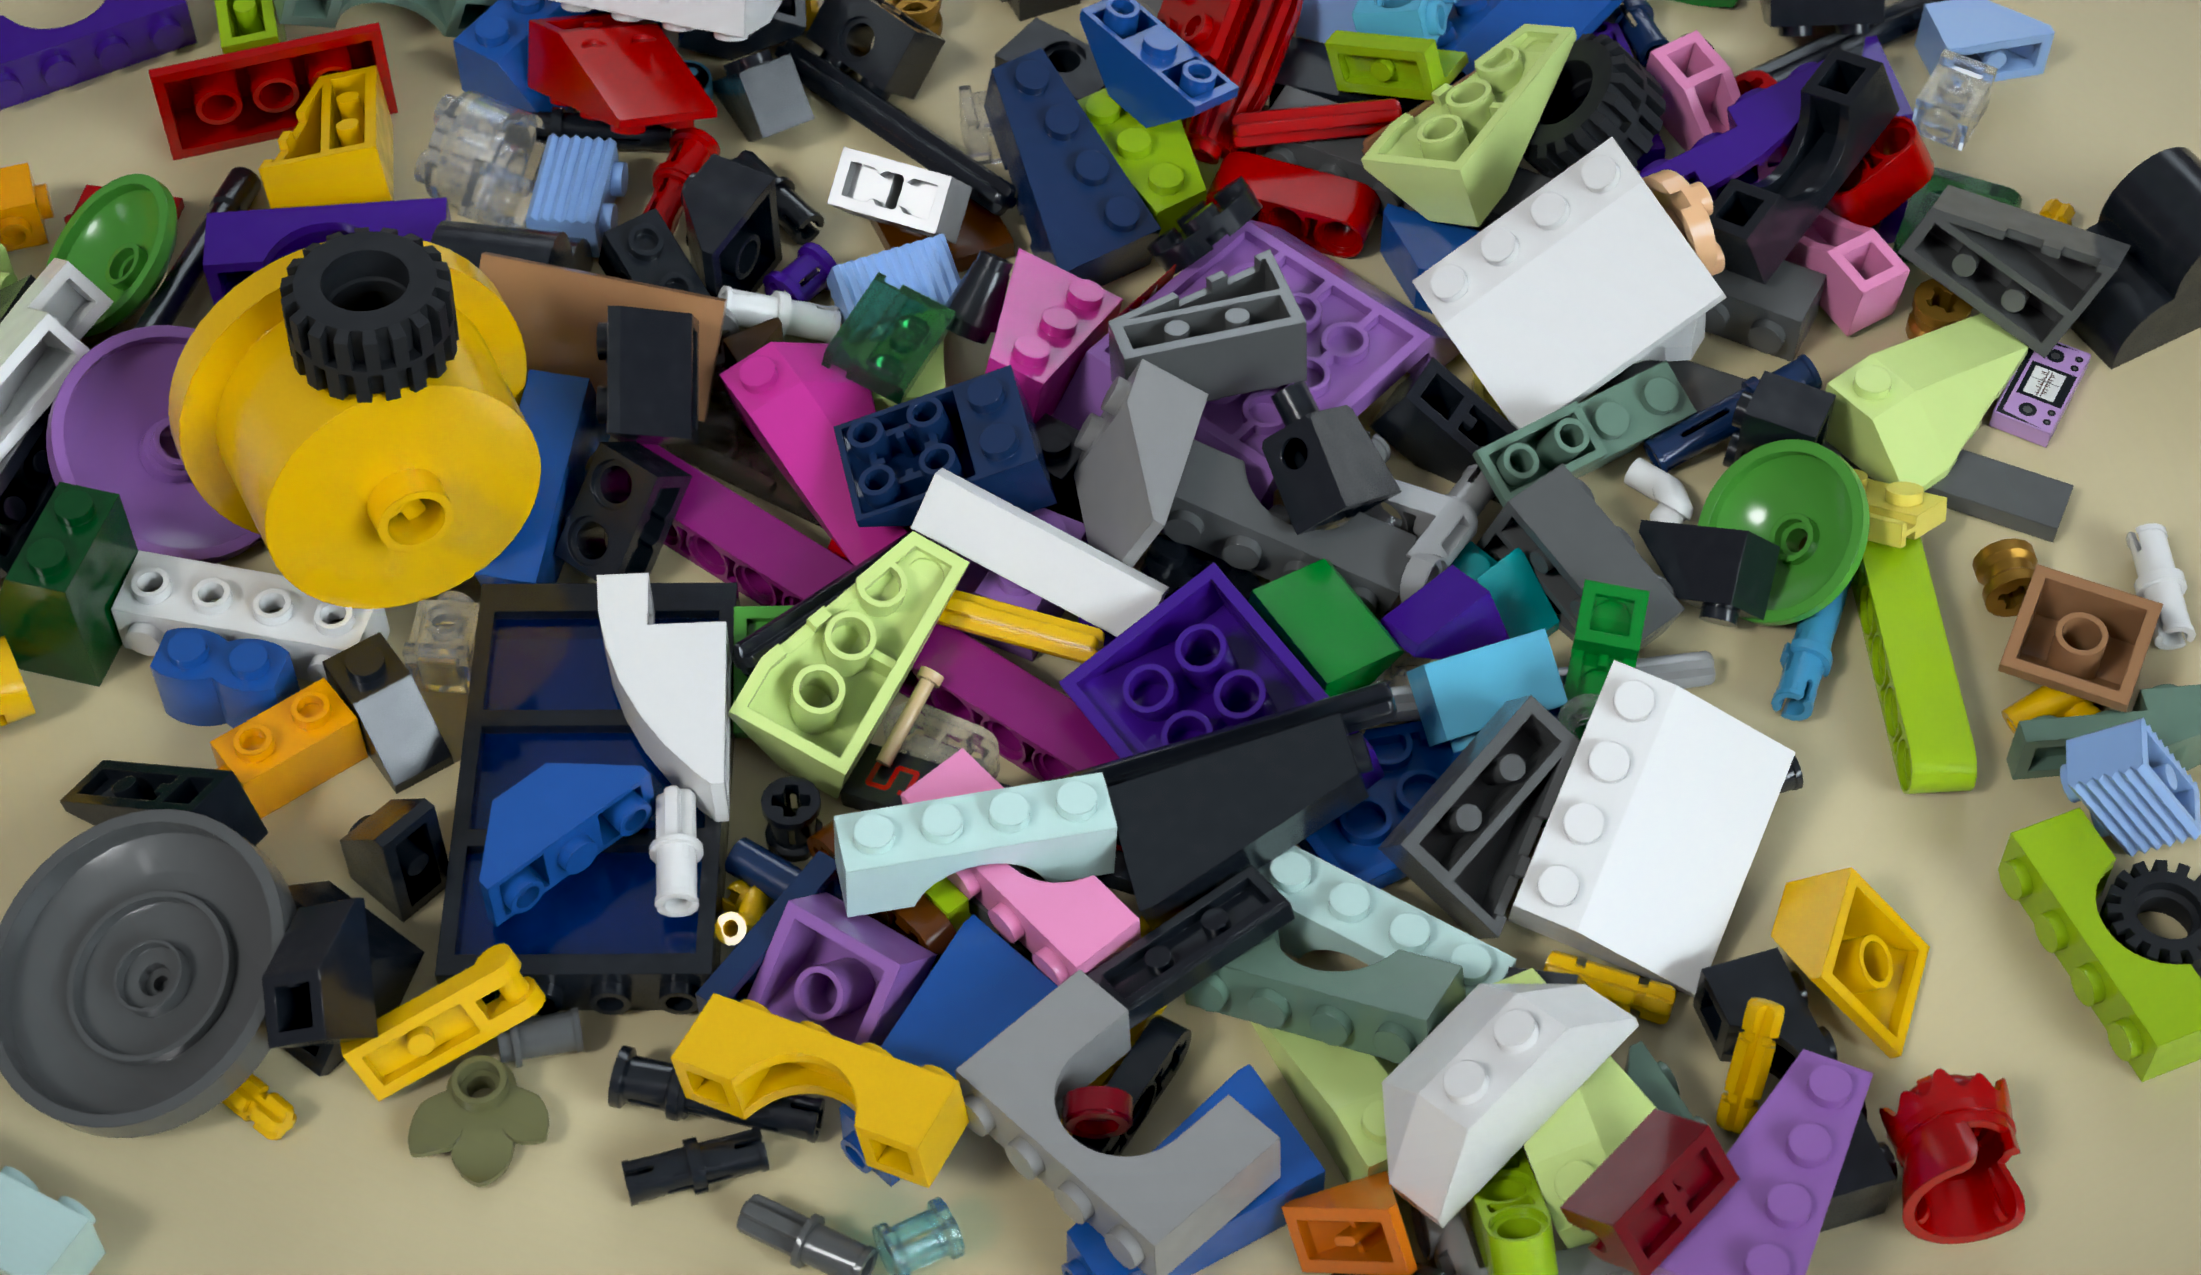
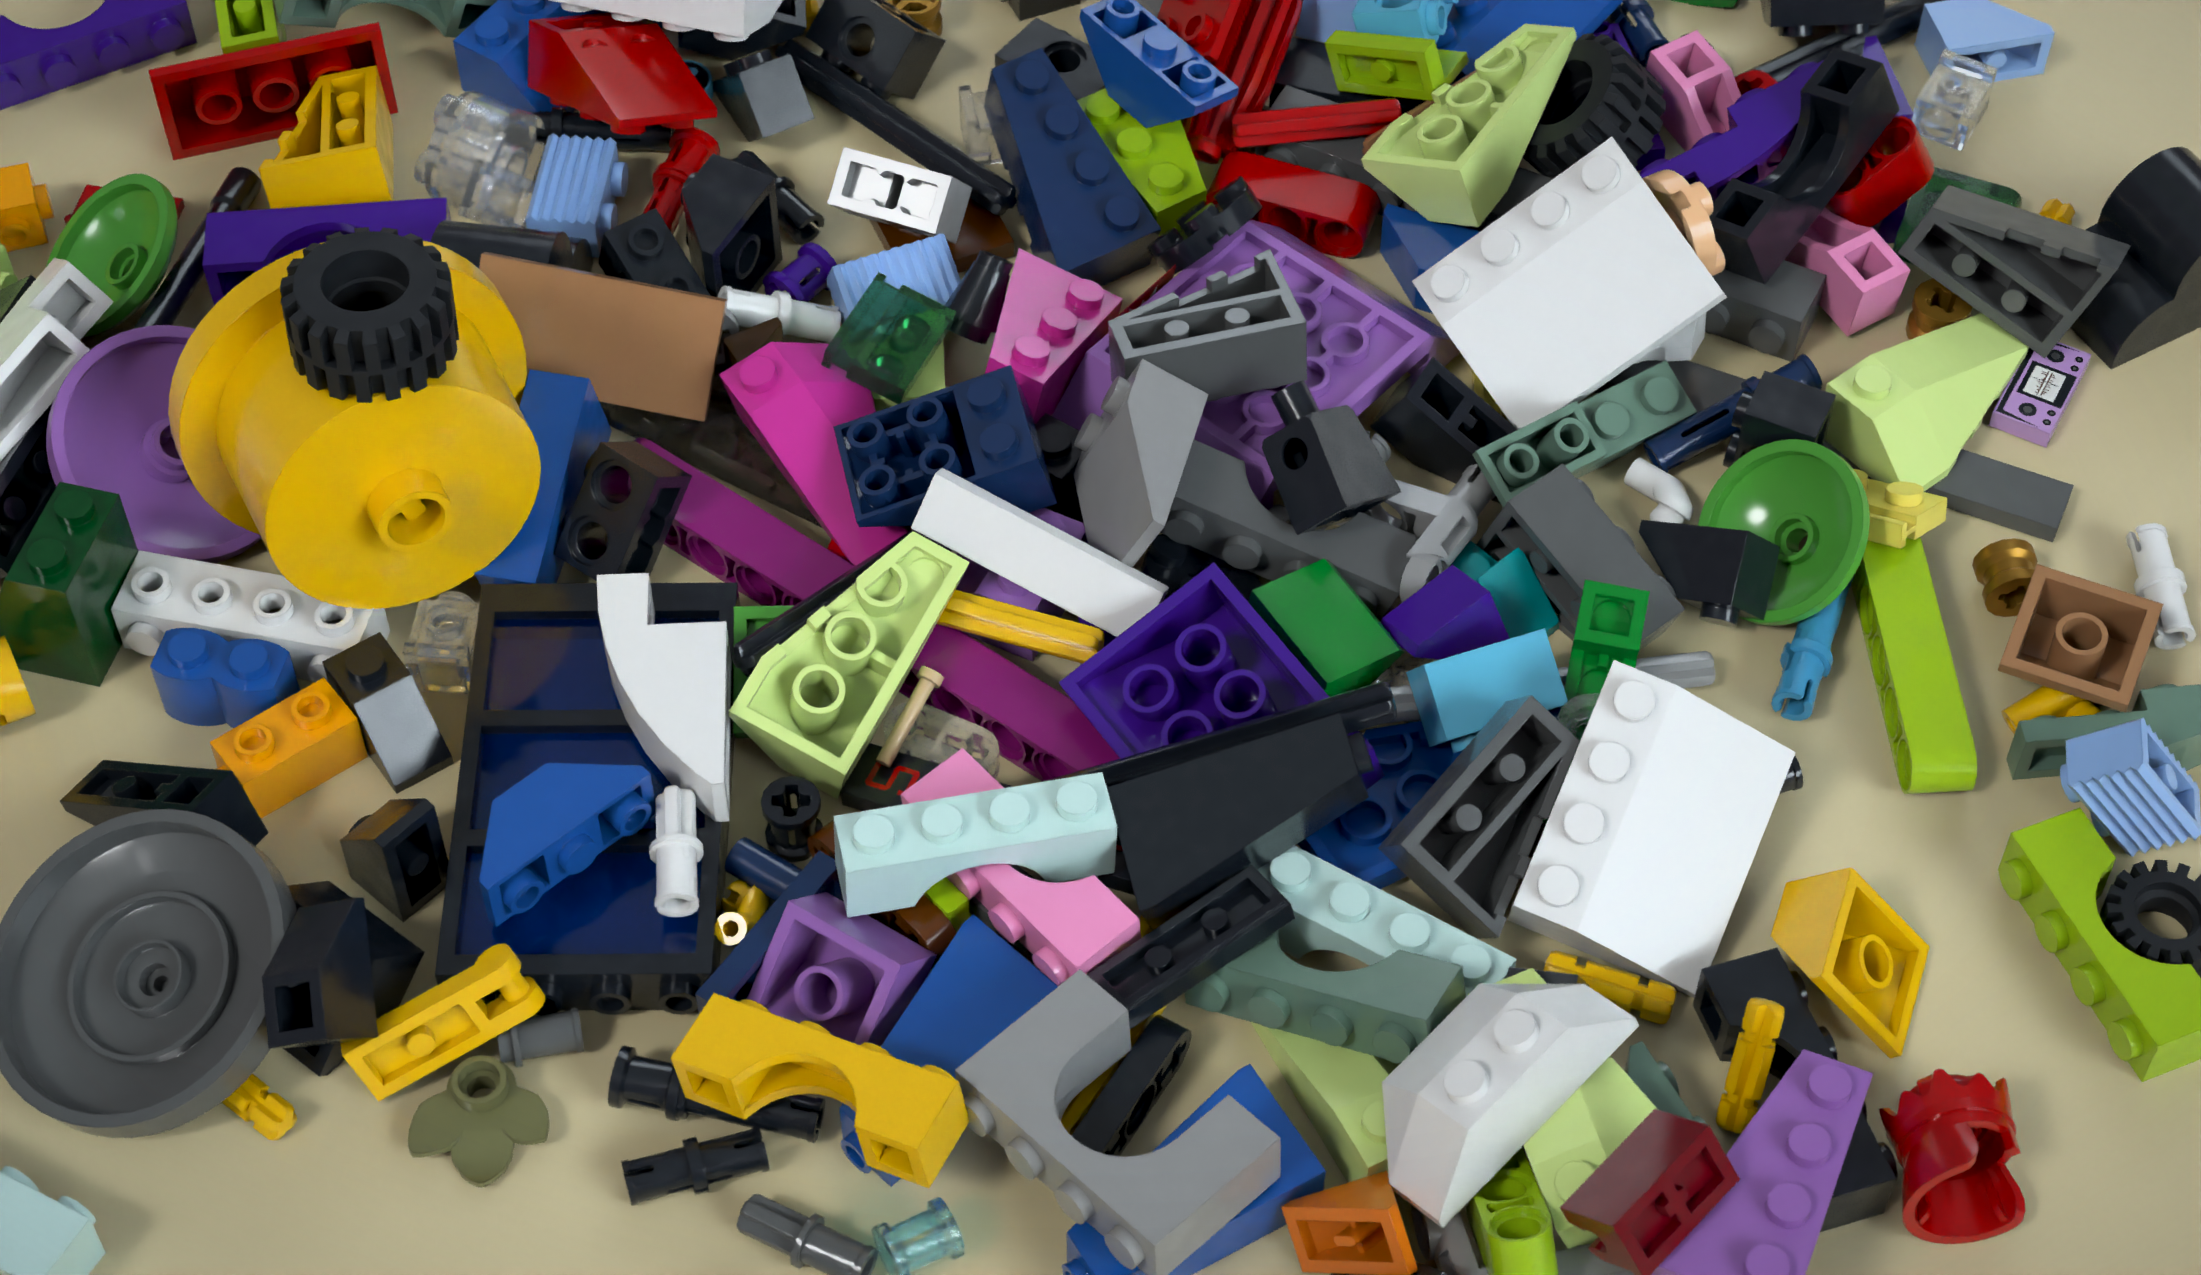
black slope [596,306,699,444] -> none
dark red tile [1062,1086,1133,1139] -> none

